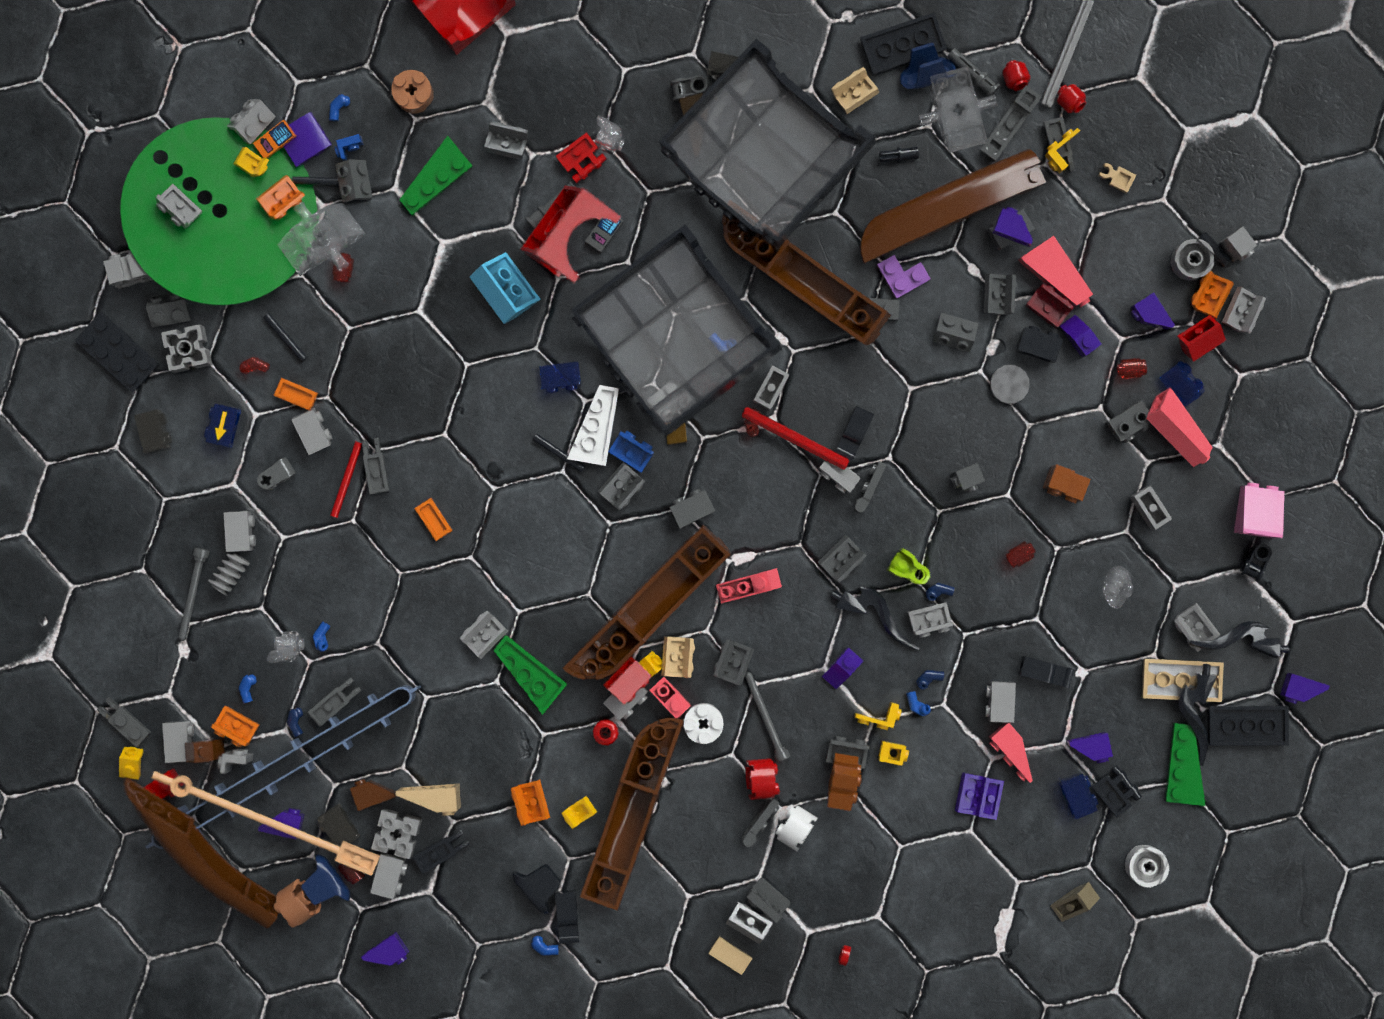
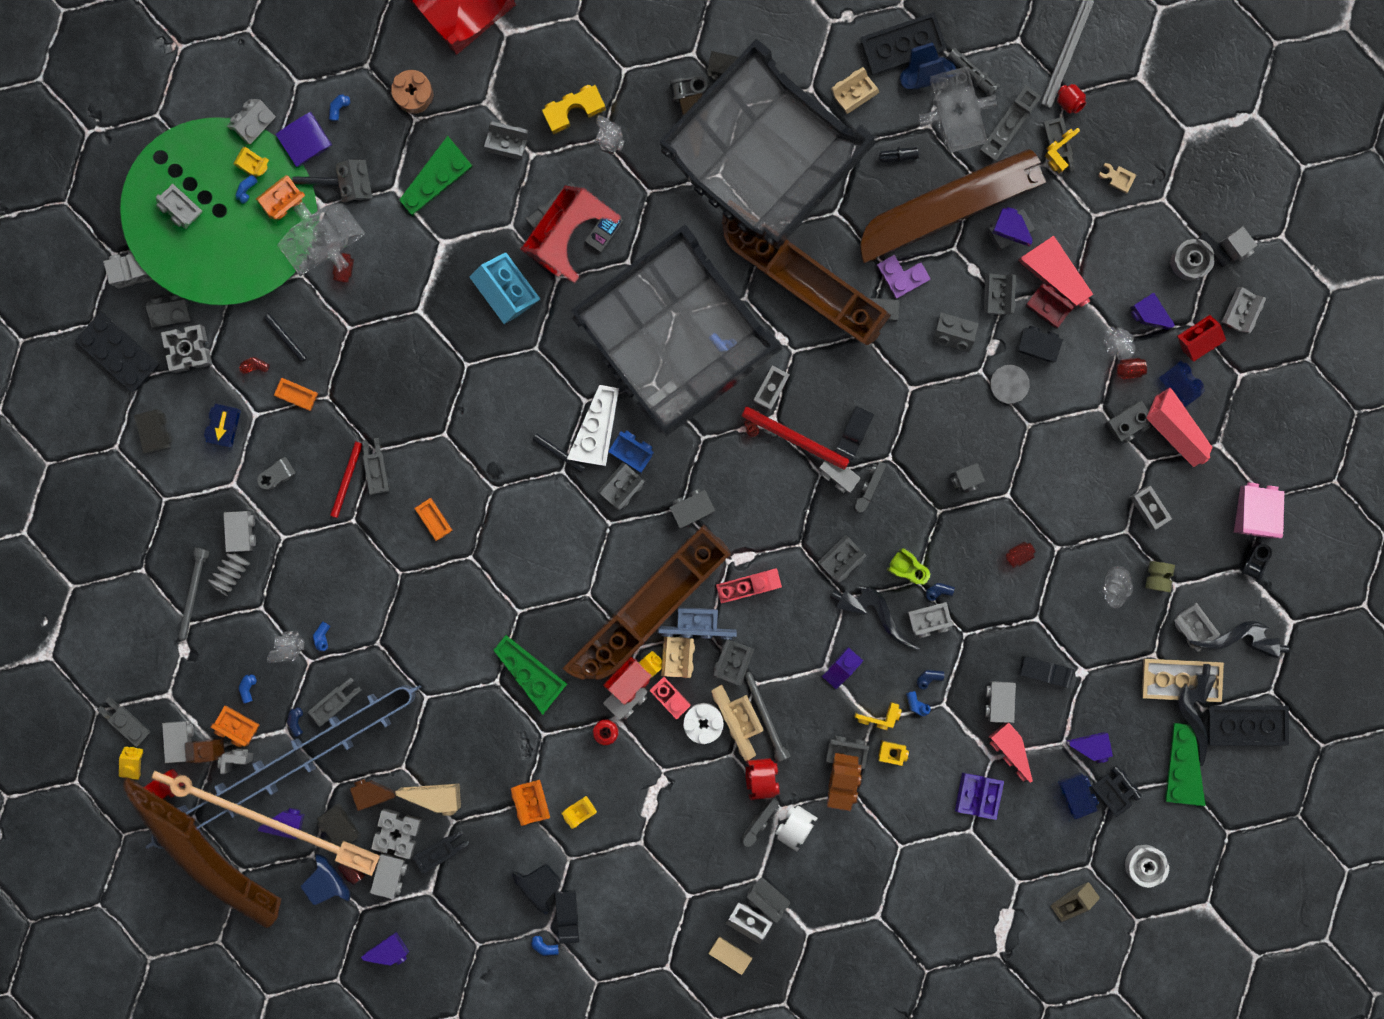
tile [253,120,296,159] -> none
nougat brick [274,879,321,927] -> none
light grey brick [292,408,333,455] -> none
blue bracket [335,134,364,161] -> none
light grey bracket [459,611,508,659] -> none
clear blue bracket [539,362,582,393] -> none
red plate [556,132,607,183] -> none
reddish brown slope [580,718,684,911] -> none
pearl gold slope [667,423,687,444] -> none
red tile [838,945,851,966] -> none
red head [1002,60,1031,91] -> none
dark orange brick [1043,464,1091,504] -> none
dark purple slope [1059,315,1101,358] -> none
orange bracket [1191,271,1234,319] -> none
dark purple slope [1280,673,1330,704] -> none
none -> blue arm [235,175,257,204]
none -> yellow arch [542,85,606,134]
none -> sand blue bracket [658,607,737,640]
none -> tan bracket [712,685,764,761]
none -> clear head [1102,326,1136,360]
none -> olive wheel [1145,561,1175,592]

